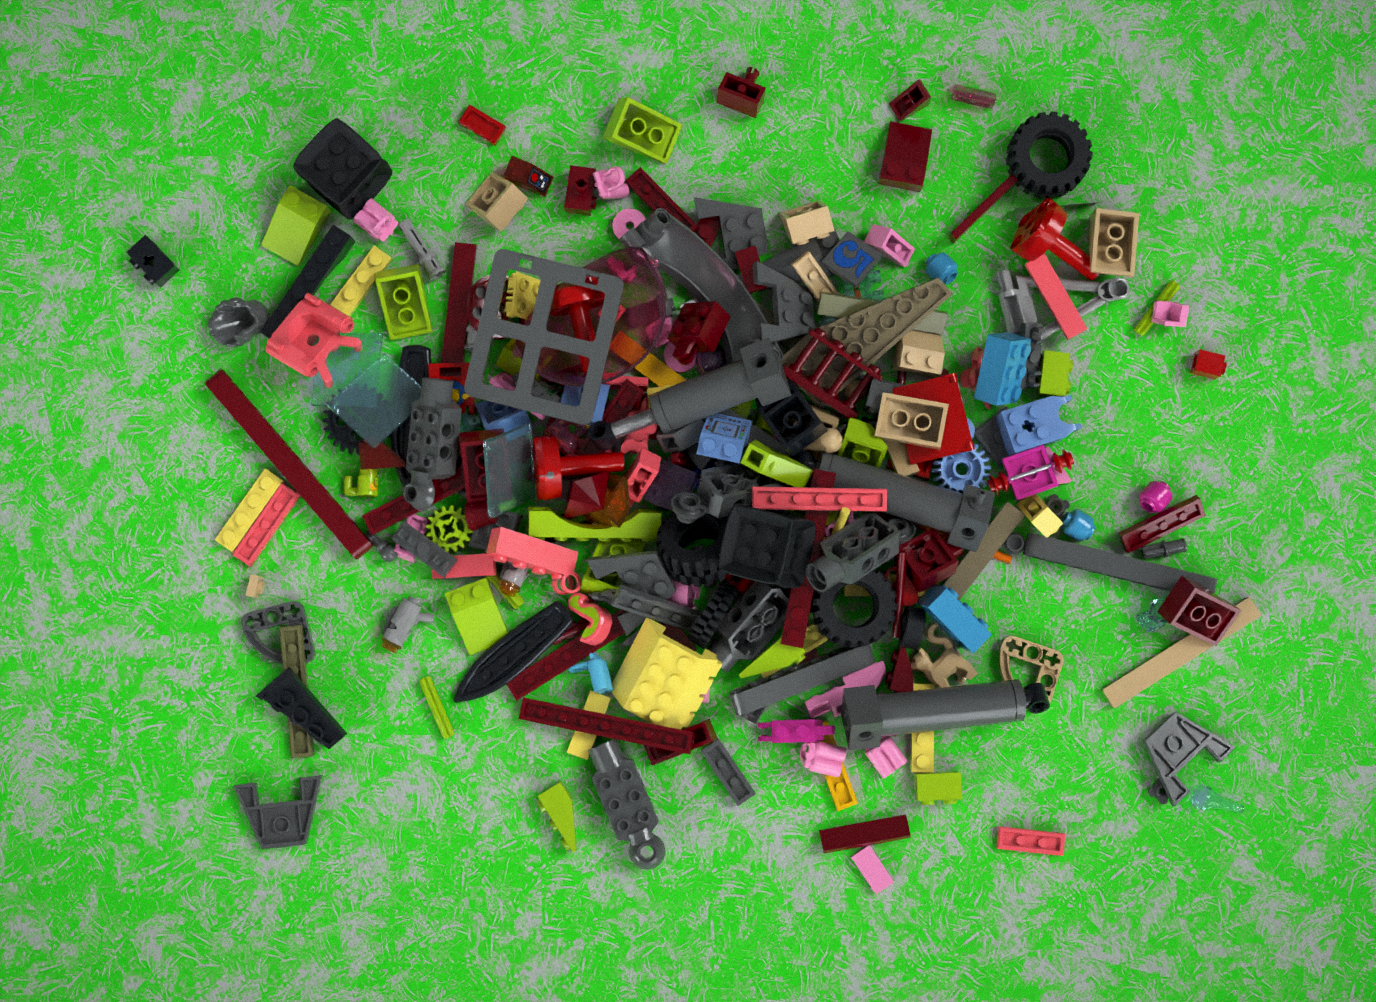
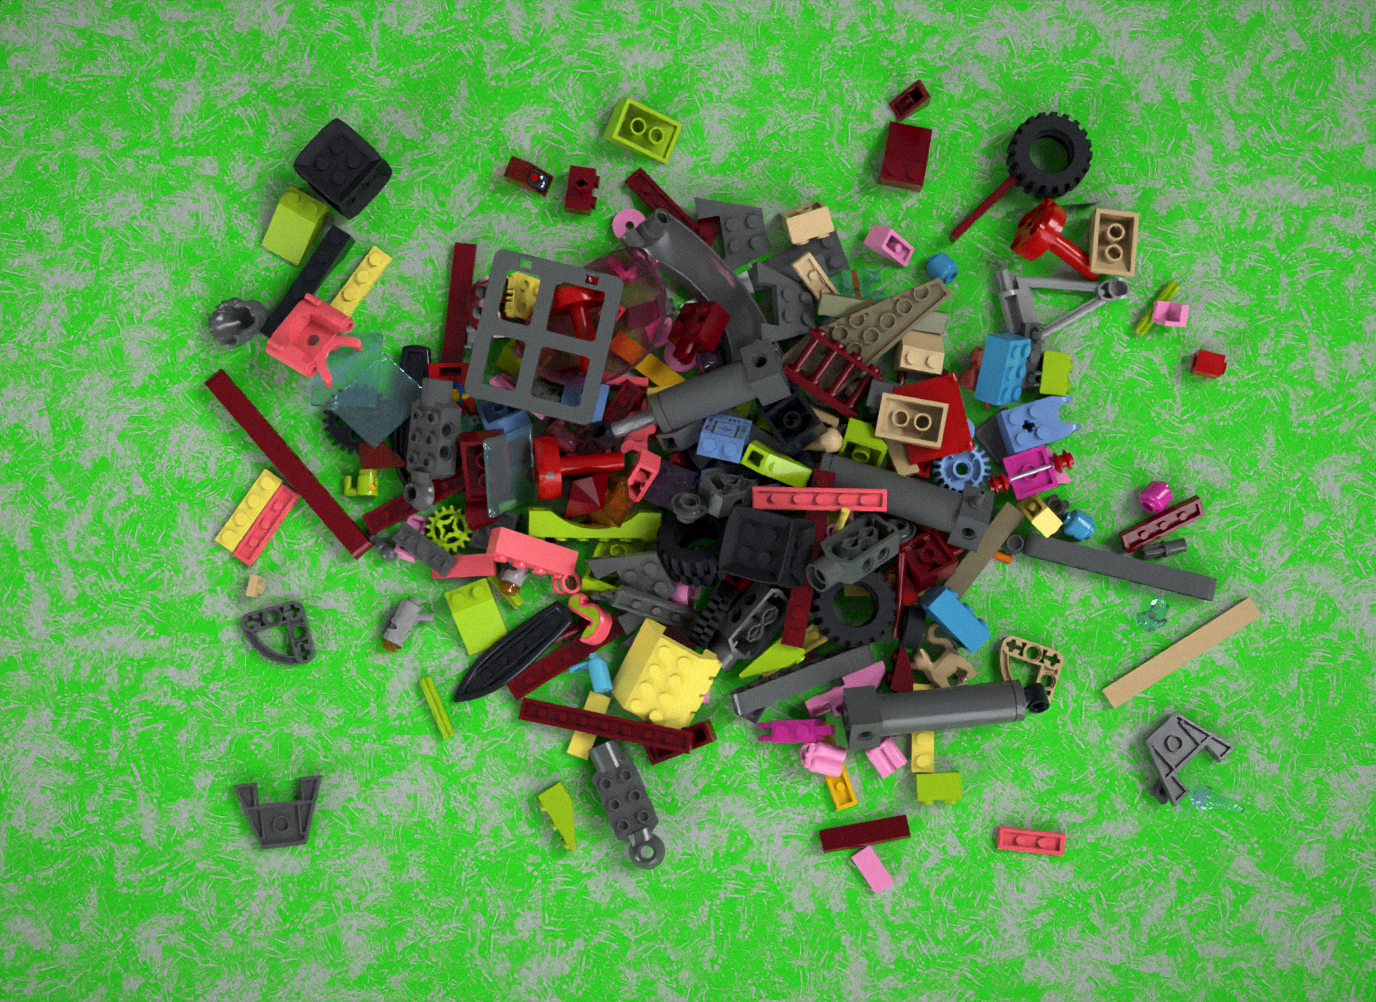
black brick [126,235,180,287] -> none
black wing [256,667,347,749] -> none
olive tile [279,624,314,758] -> none
bright pink piece [353,198,399,242] -> none
lime slope [375,264,433,340] -> none
light grey pin [398,219,447,281] -> none
red tile [458,104,506,146] -> none
tan slope [465,172,528,231] -> none
bright pink piece [593,166,629,199] -> none
dark grey plate [701,738,756,806] -> none
dark red brick [716,67,766,118] -> none
dark red tile [735,245,769,293] -> none
dark grey tile [822,231,883,288] -> none
slope [951,84,996,109] -> none
coral tile [1025,254,1087,340] -> none
dark red slope [1157,576,1241,646] -> none

